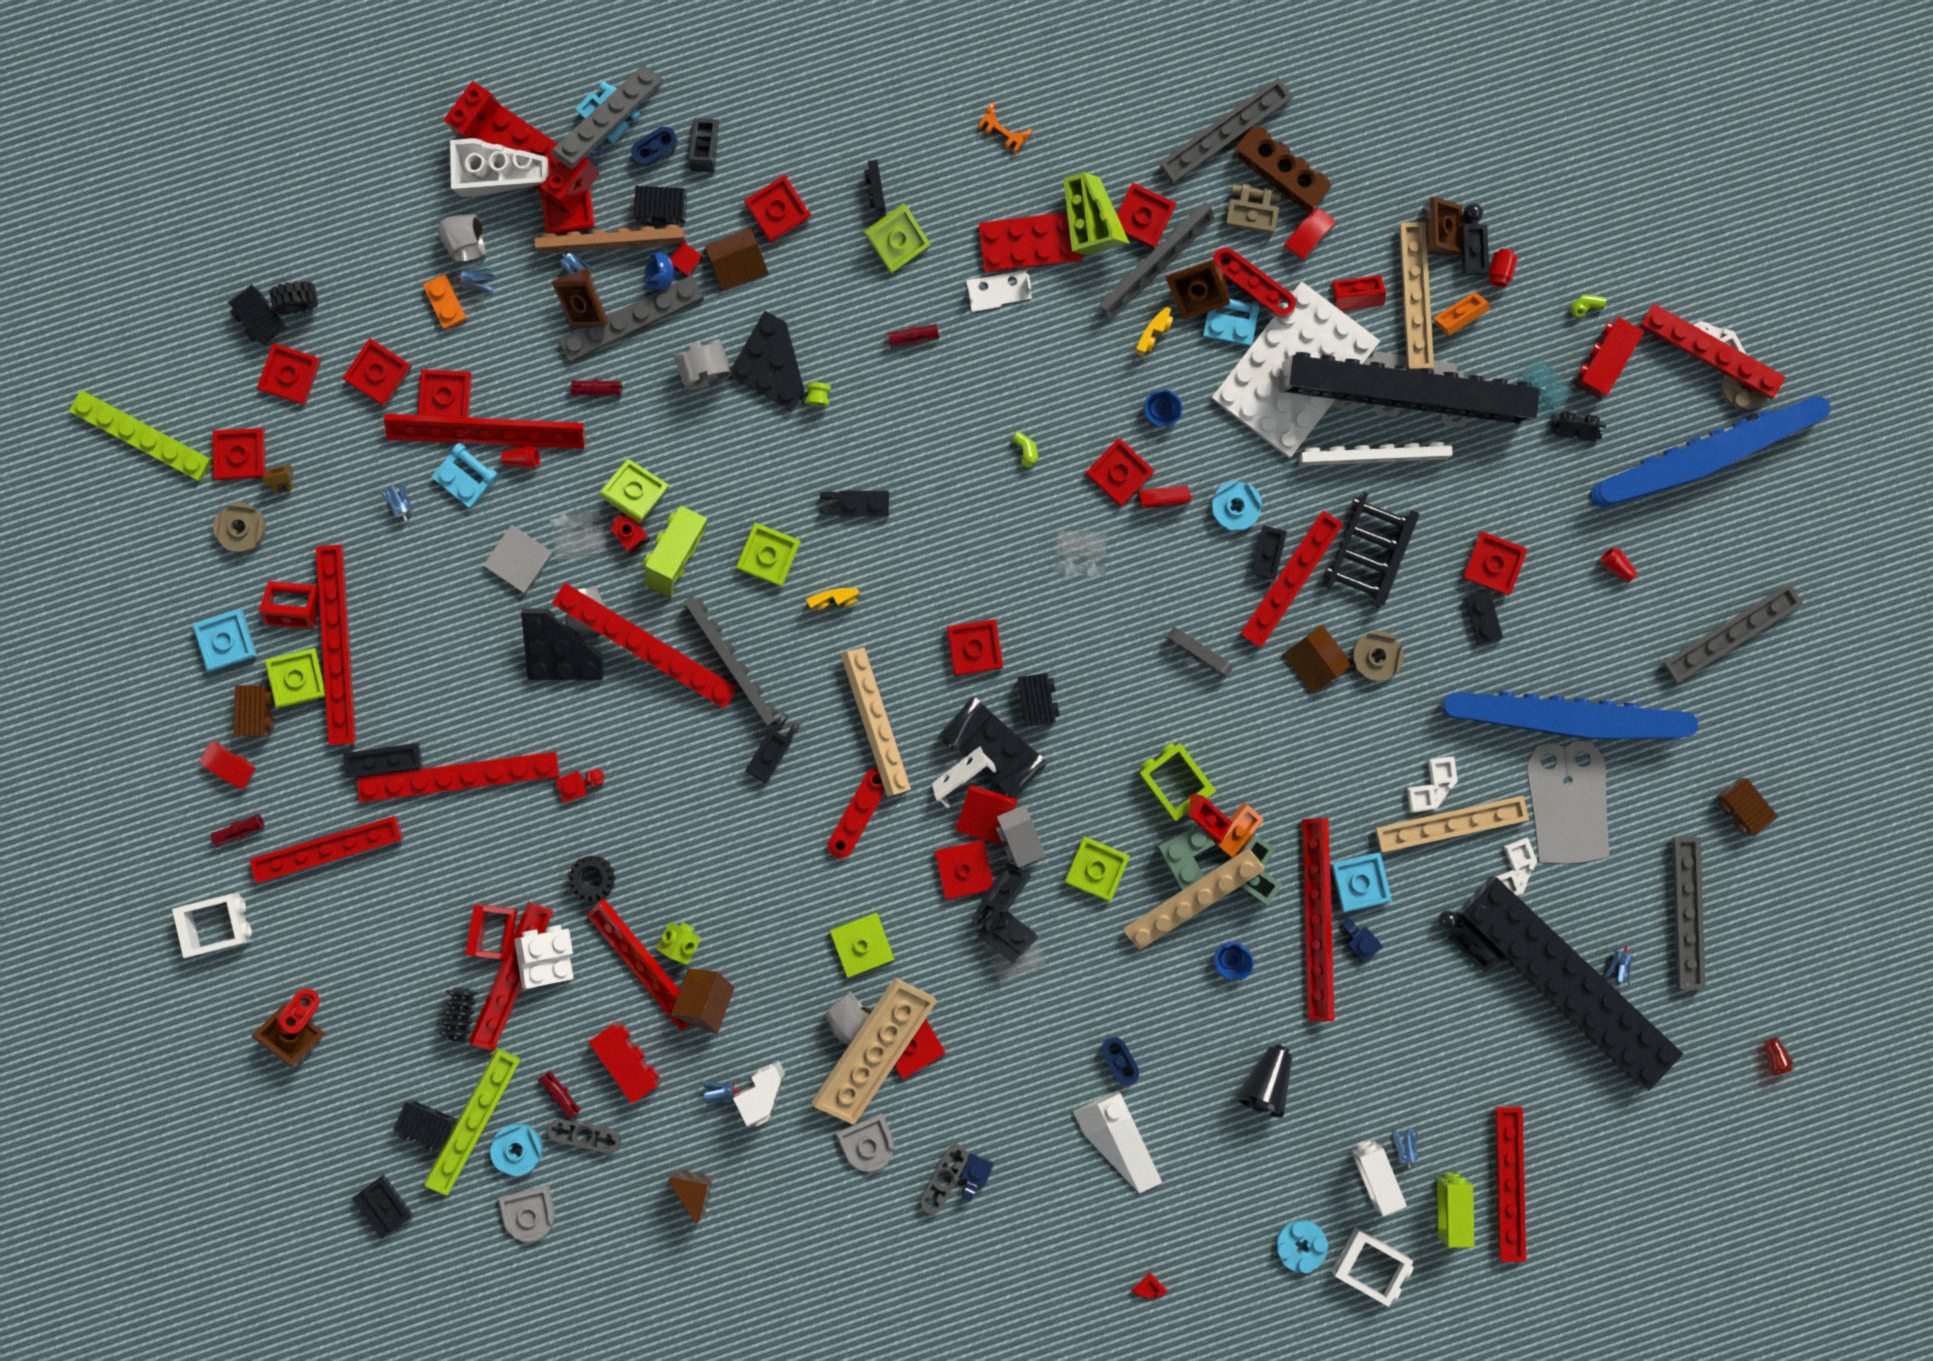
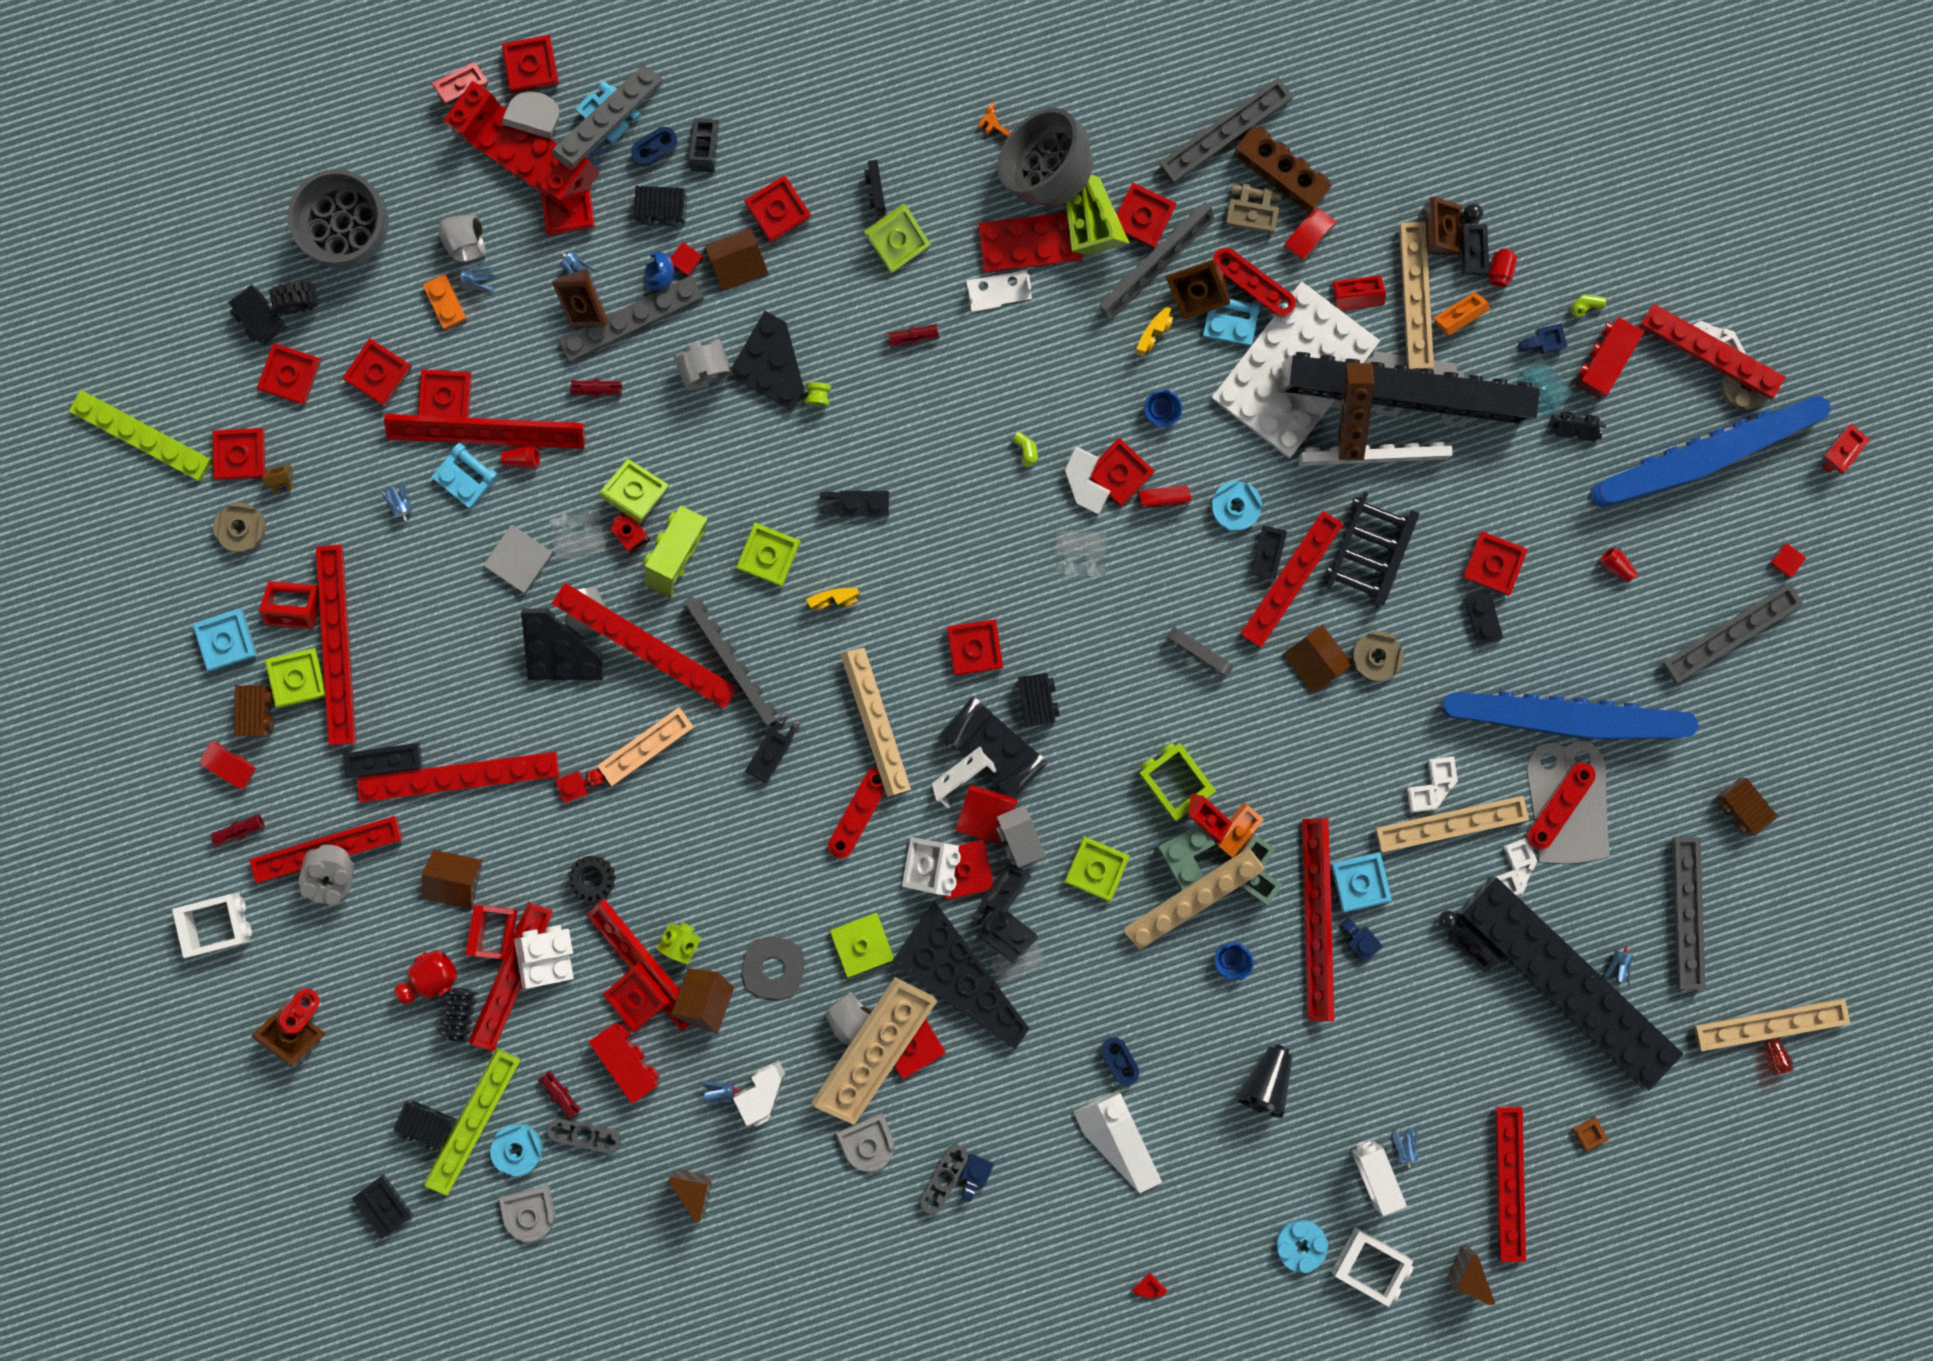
white wedge [450,138,548,197] -> none
medium nougat plate [535,225,687,254] -> none
lime window [1437,1172,1475,1248] -> none
none -> dark grey wheel [288,169,389,268]
none -> light grey brick [299,845,354,905]
none -> red piece [394,950,458,1005]
none -> reddish brown slope [422,850,483,909]
none -> plate [432,62,488,106]
none -> red plate [501,35,560,93]
none -> light grey tile [502,92,559,139]
none -> light nougat plate [597,707,694,786]
none -> red plate [602,963,671,1033]
none -> dark grey piece [742,936,805,1000]
none -> black wing [891,900,1030,1049]
none -> white plate [902,837,961,896]
none -> dark grey wheel [998,108,1093,206]
none -> white tile [1065,447,1111,514]
none -> reddish brown brick [1337,363,1375,460]
none -> reddish brown slope [1447,1245,1495,1306]
none -> dark blue plate [1519,323,1568,354]
none -> red plate [1526,763,1596,849]
none -> dark orange tile [1572,1117,1608,1152]
none -> tan plate [1693,998,1850,1051]
none -> red tile [1769,543,1806,578]
none -> red plate [1821,424,1870,474]

